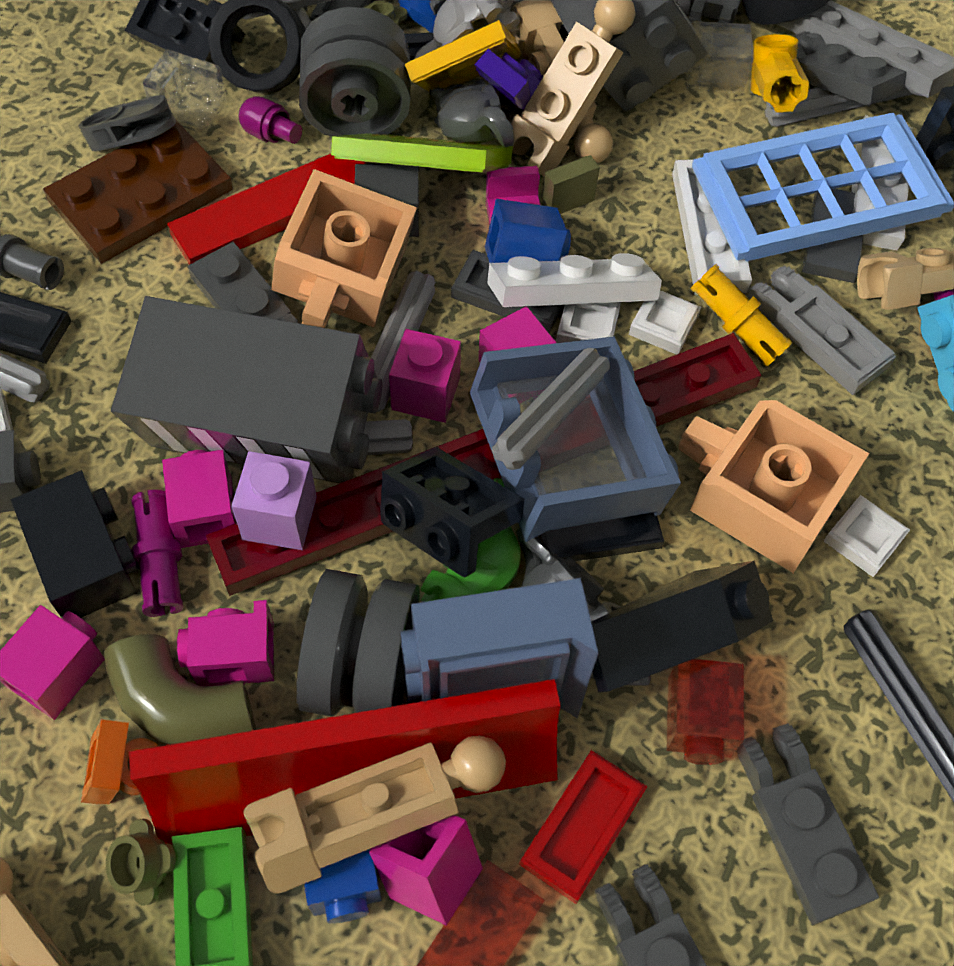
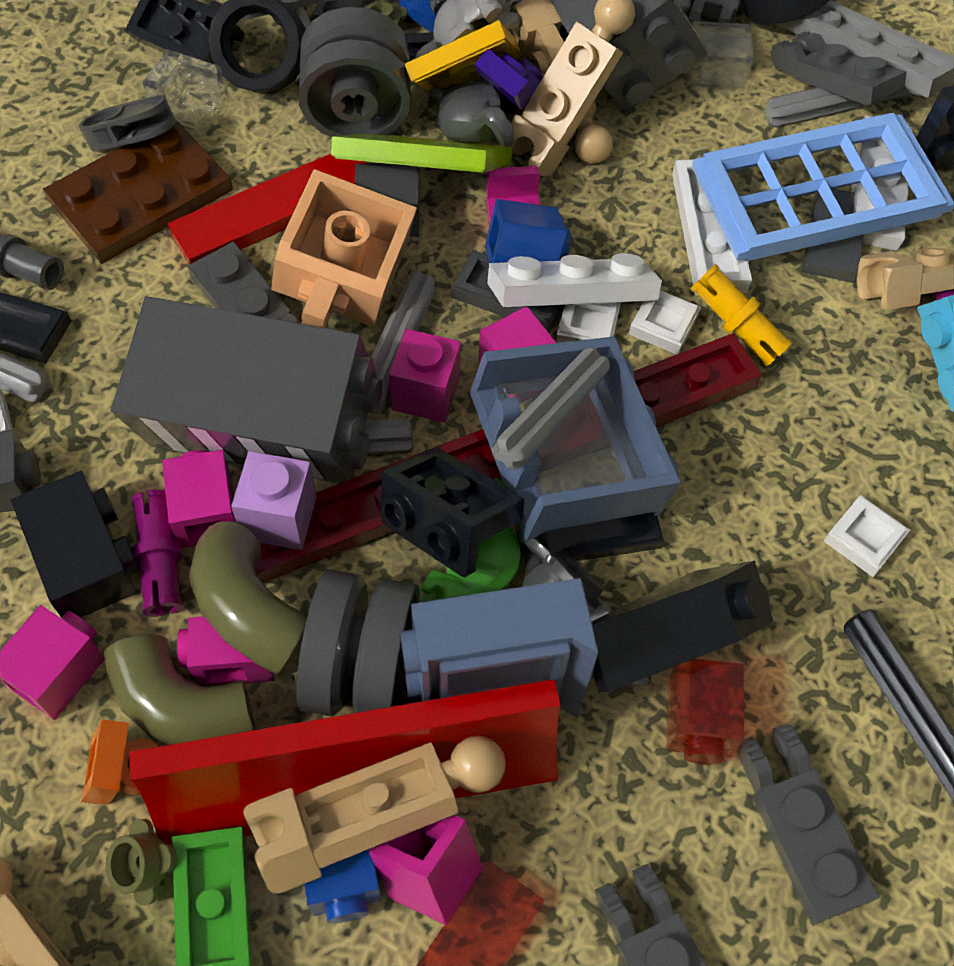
magenta cylinder [238,96,303,144] -> none
red tile [519,750,648,904] -> none
olive tile [542,155,600,214] -> none
light nougat hinge [679,400,870,574] -> none
light grey hinge [747,265,896,395] -> none
yellow piece [751,34,809,113] -> none
none -> olive cylinder [189,522,308,675]

